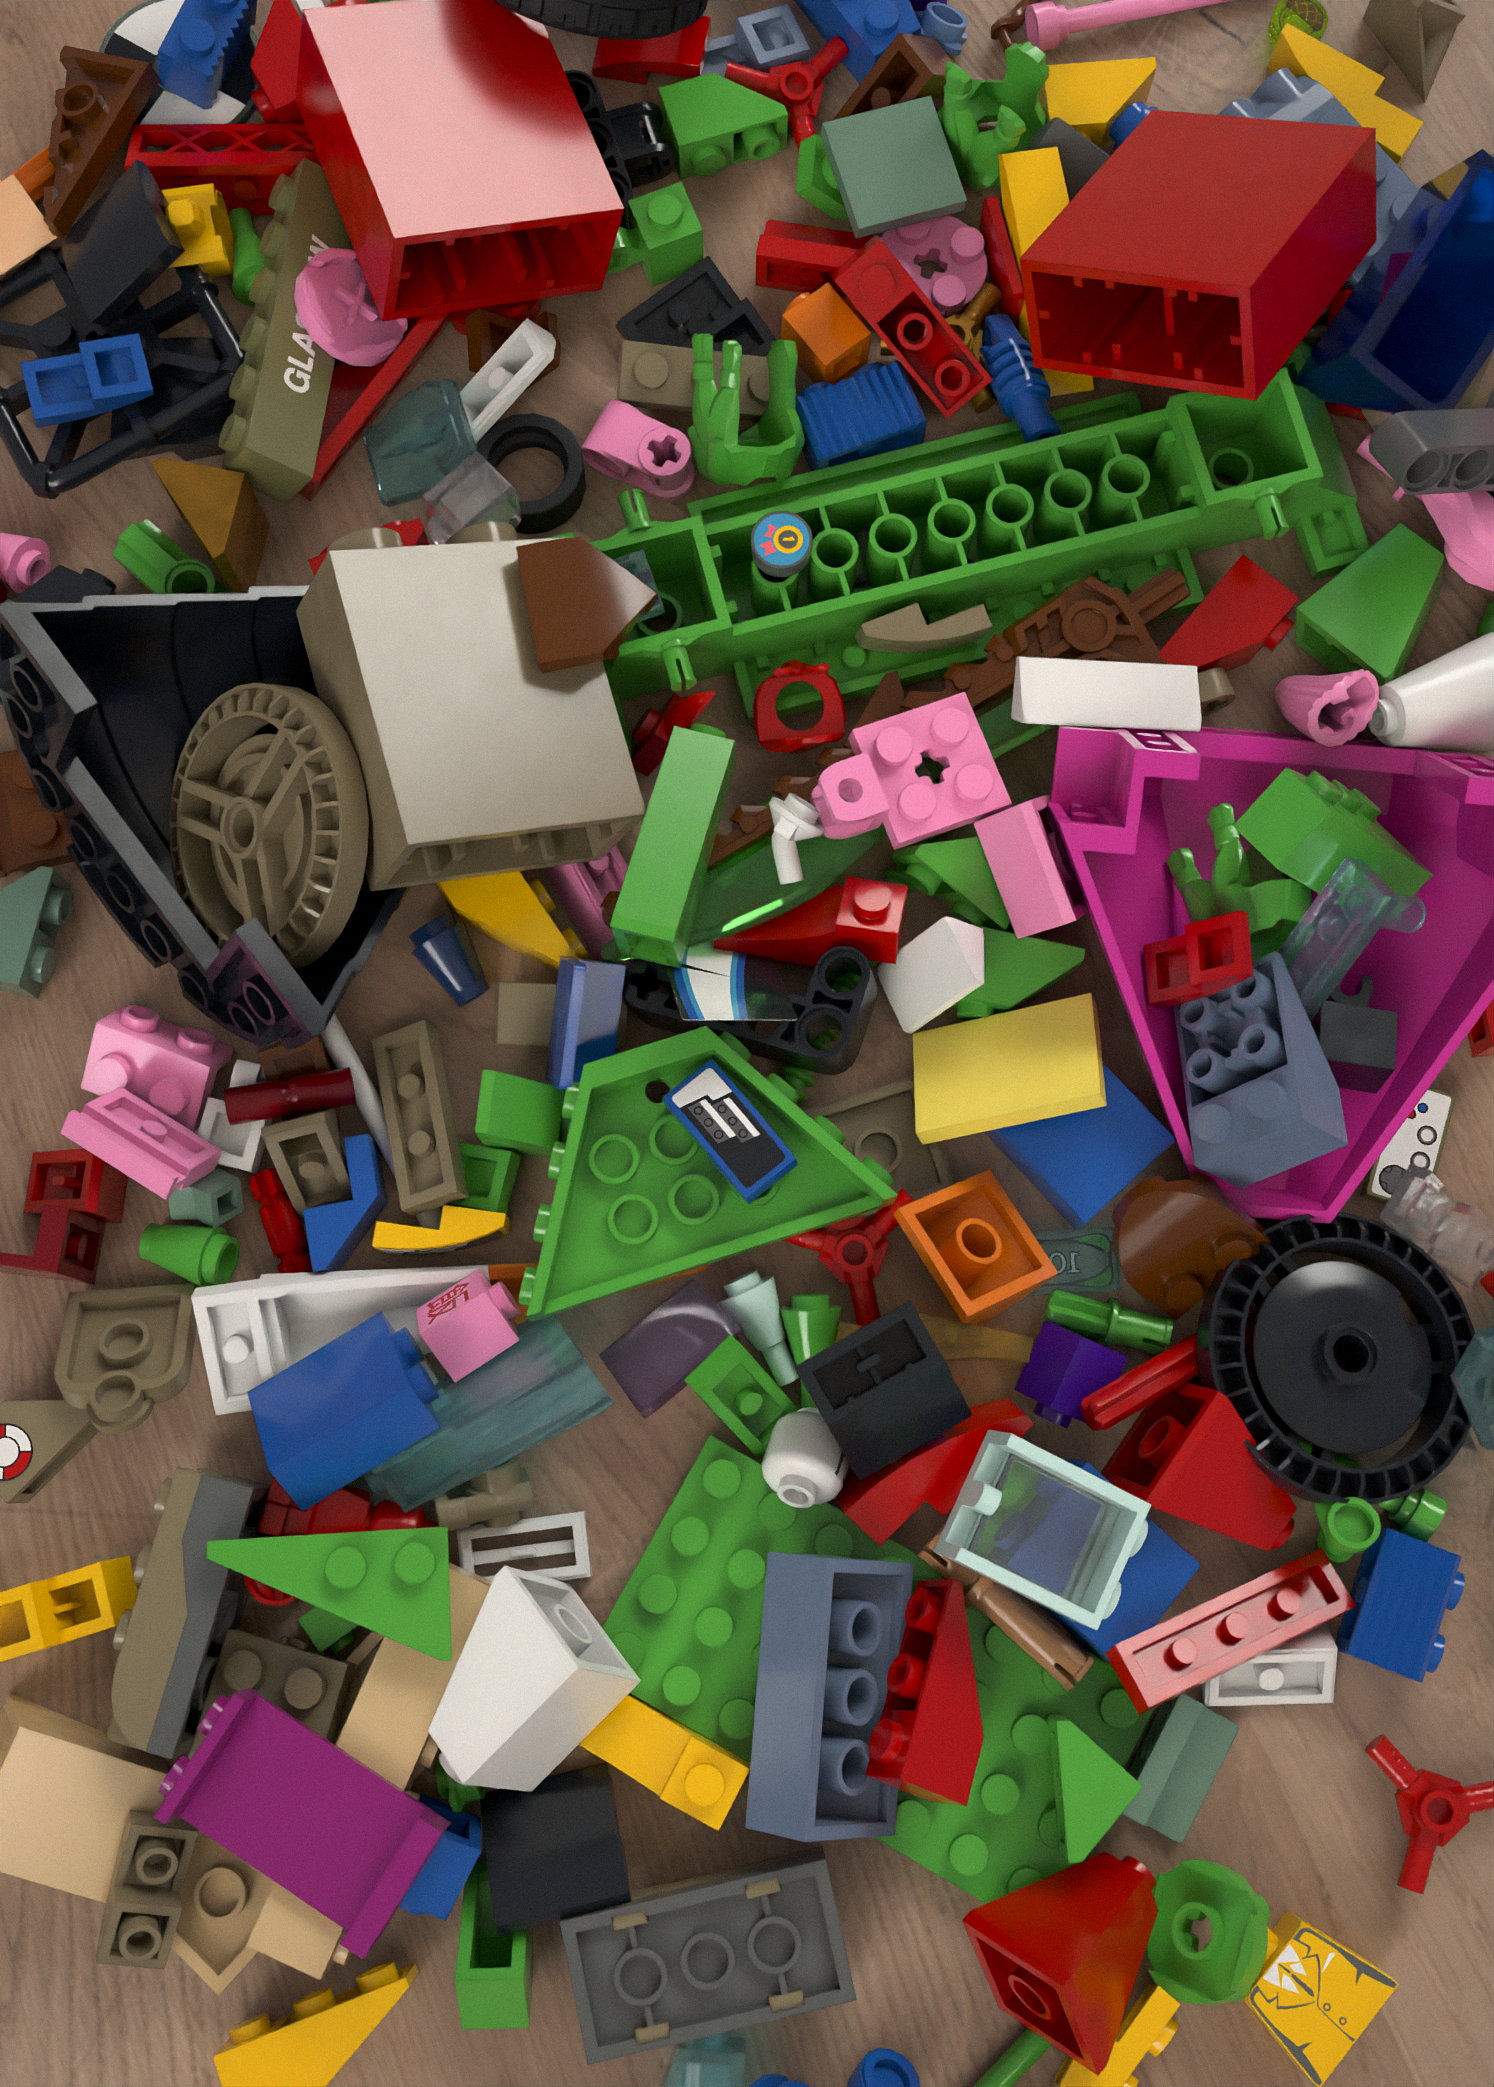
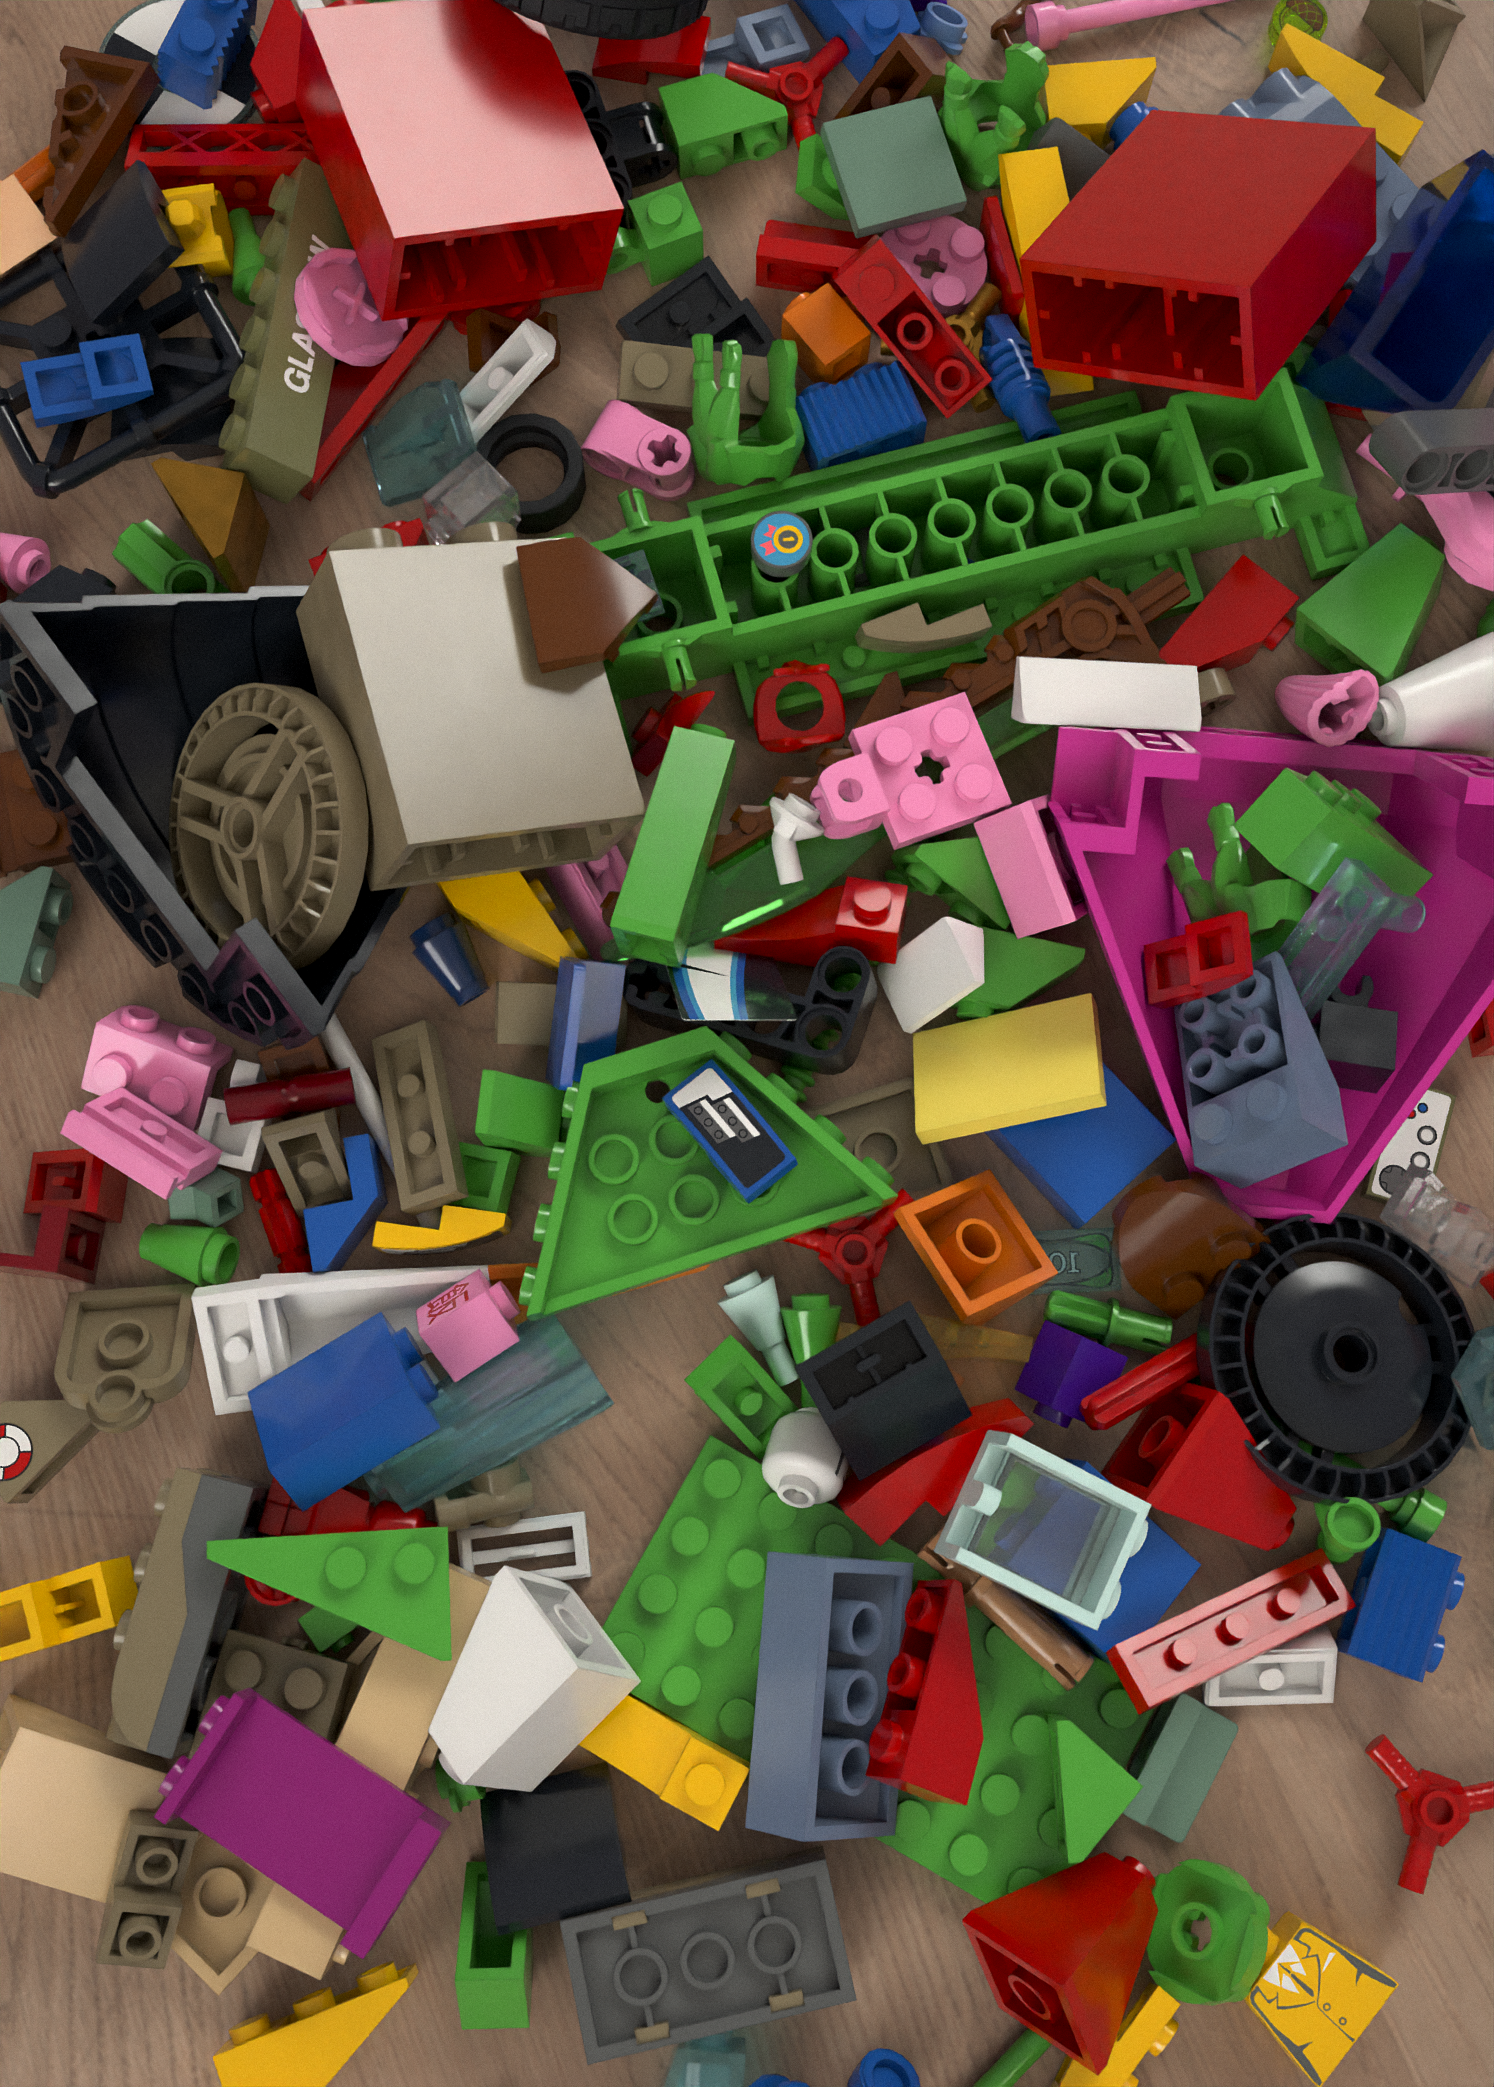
blue brick [399,1793,481,1921] -> none
clear purple piece [599,1278,745,1419] -> none

